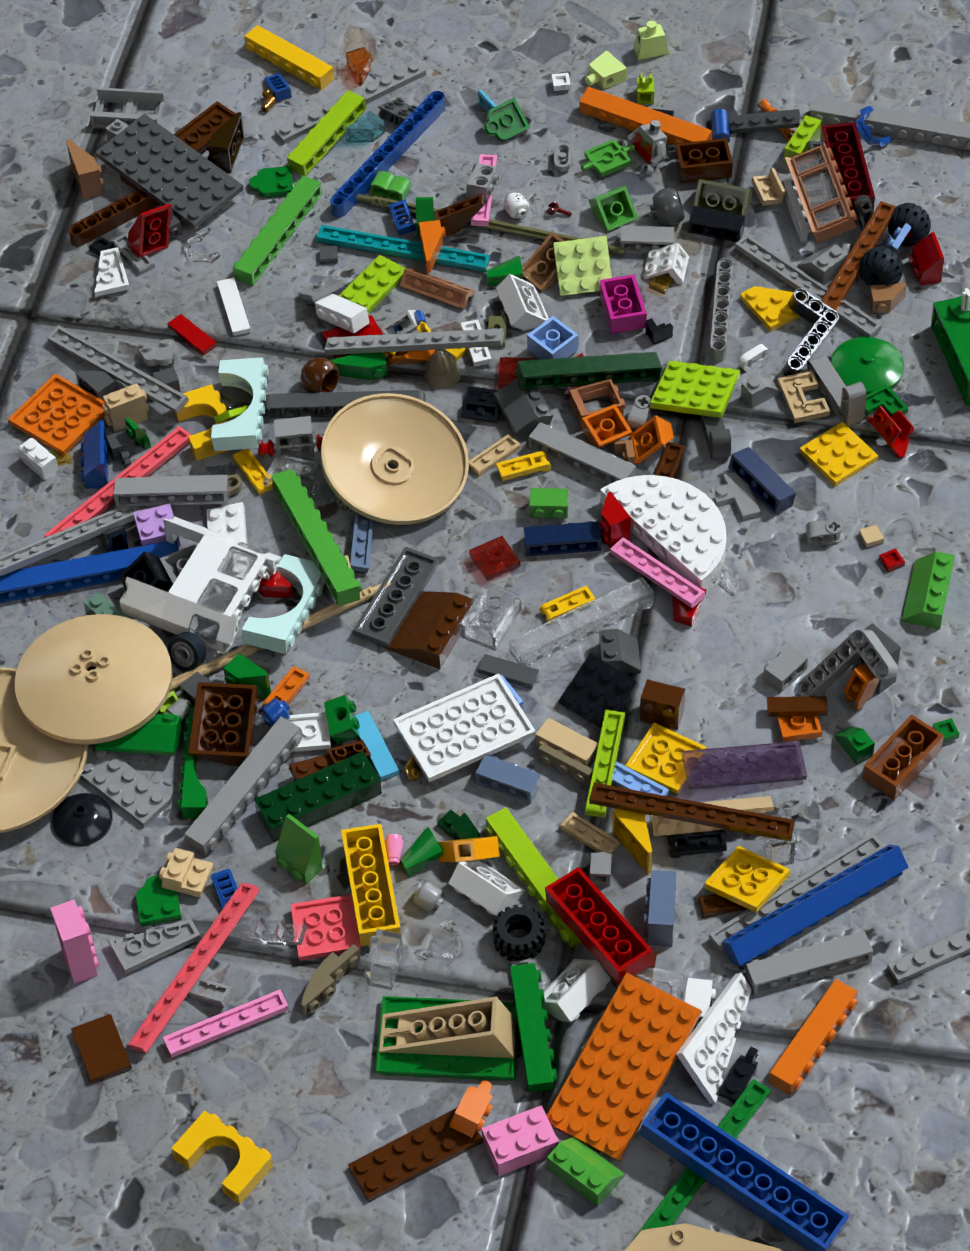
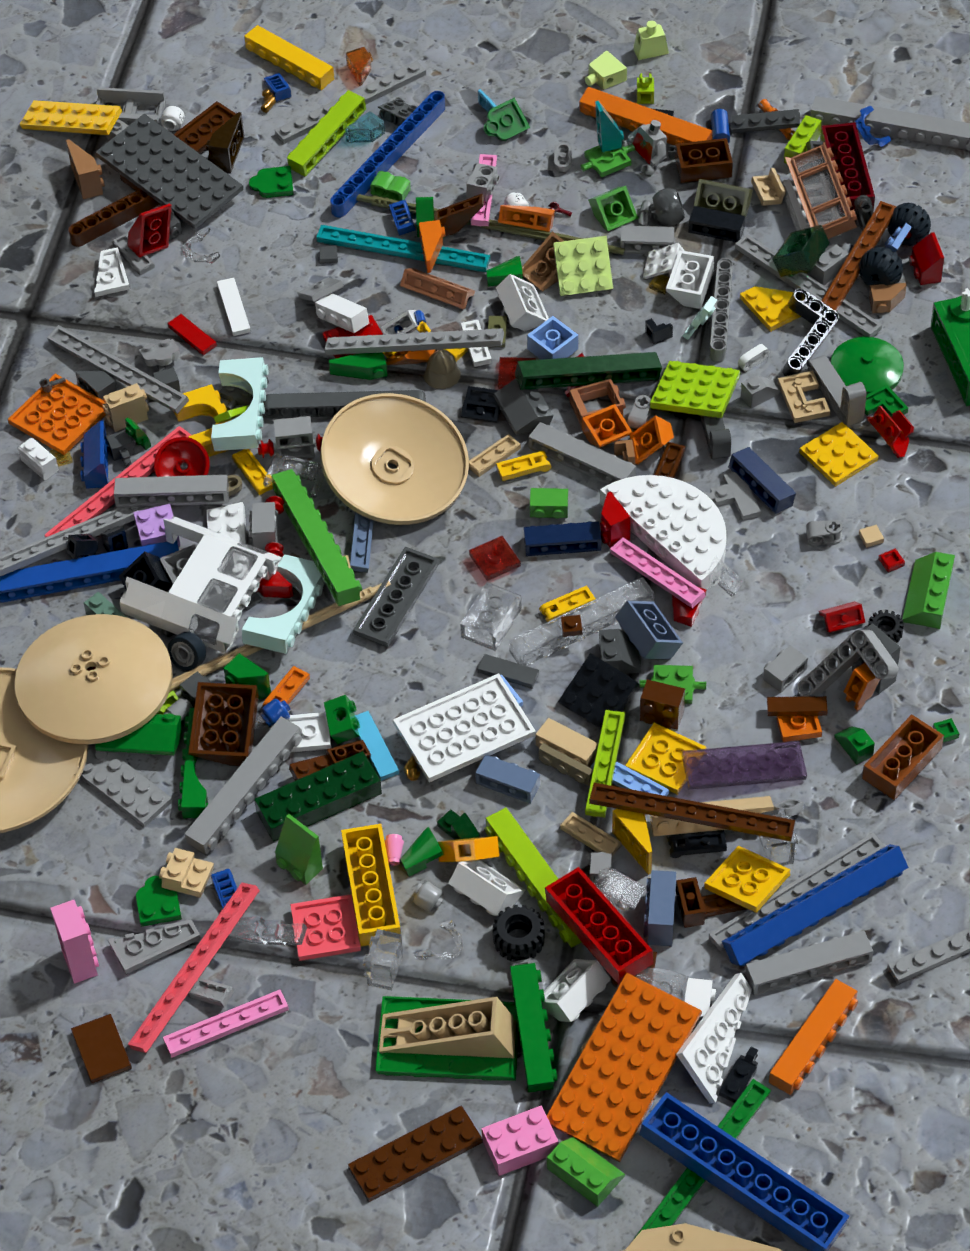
black dish [52,793,113,846] -> none
black tile [89,236,114,256] -> none
yellow arch [171,1110,273,1205] -> none
bright green brick [233,176,322,286] -> none
reddish brown wheel [300,357,340,393] -> none
dark tan slope [301,944,360,1017] -> none
lime plate [339,255,406,314] -> none
reddish brown slope [388,591,474,670] -> none
orange hinge [449,1081,493,1138] -> none
white plate [552,73,571,91] -> none
dark pink brick [599,274,647,334] -> none
none -> yellow plate [20,100,122,135]
none -> dark grey hand [39,377,66,393]
none -> black brick [67,534,98,559]
none -> red dish [154,437,210,477]
none -> white head [160,106,185,131]
none -> light grey brick [248,496,284,557]
none -> orange slope [498,205,555,232]
none -> reddish brown plate [561,615,583,637]
none -> clear brick [594,867,646,913]
none -> teal slope [595,100,624,152]
none -> sand blue brick [615,600,683,659]
none -> light grey axle [638,199,653,226]
none -> bright green plate [639,665,706,704]
none -> white slope [666,250,714,309]
none -> reddish brown brick [676,877,705,928]
none -> light aqua wing [683,296,717,340]
none -> clear green brick [772,225,830,277]
none -> red panel [819,601,866,632]
none -> black tyre [868,610,904,643]

